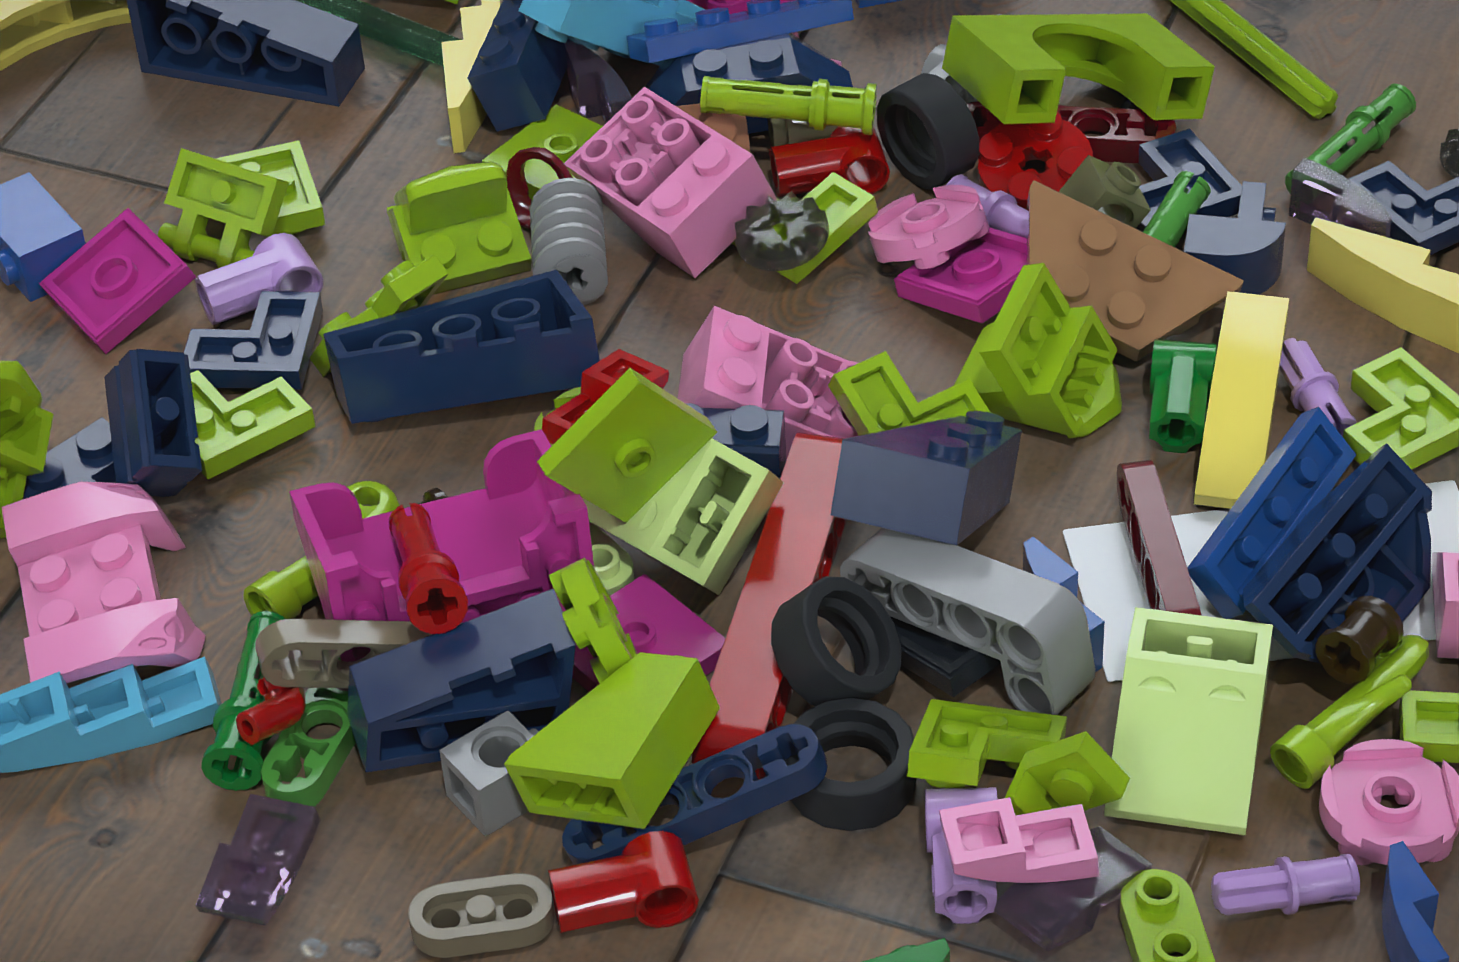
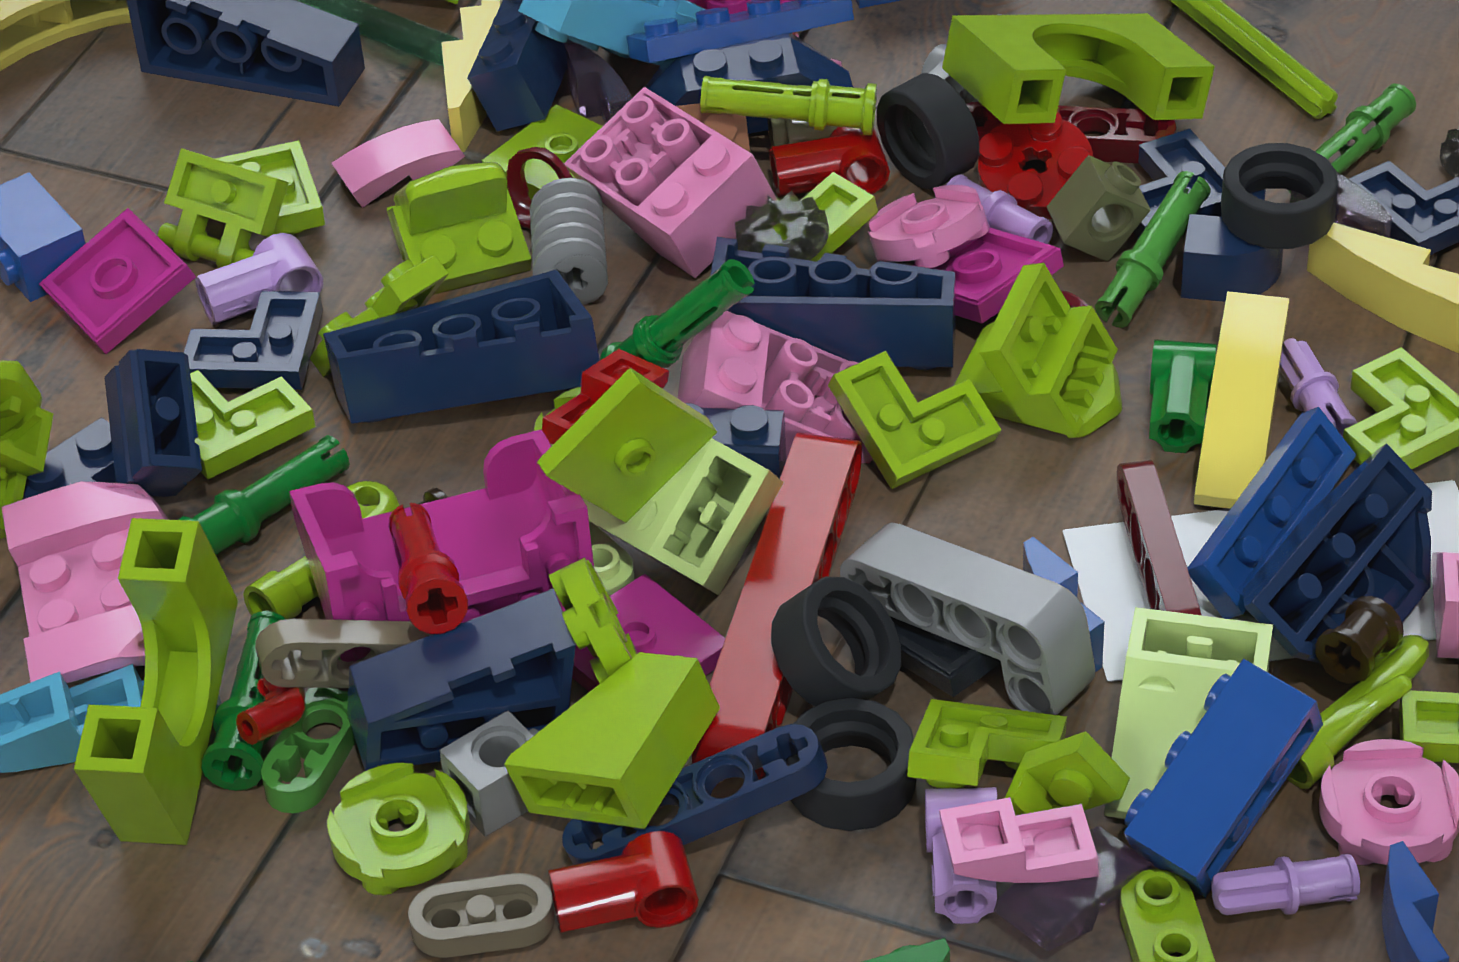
clear purple slope [195,794,321,926] -> none
dark blue wedge [830,411,1022,546] -> none
medium nougat wing [1027,180,1244,361] -> none
none -> lime arch [74,518,238,845]
none -> green pin [177,435,350,555]
none -> lime plate [327,763,470,896]
none -> bright pink slope [332,119,465,208]
none -> green pin [600,259,755,368]
none -> dark blue wedge [710,237,955,370]
none -> blue brick [1124,658,1323,898]
none -> black tyre [1221,143,1339,249]

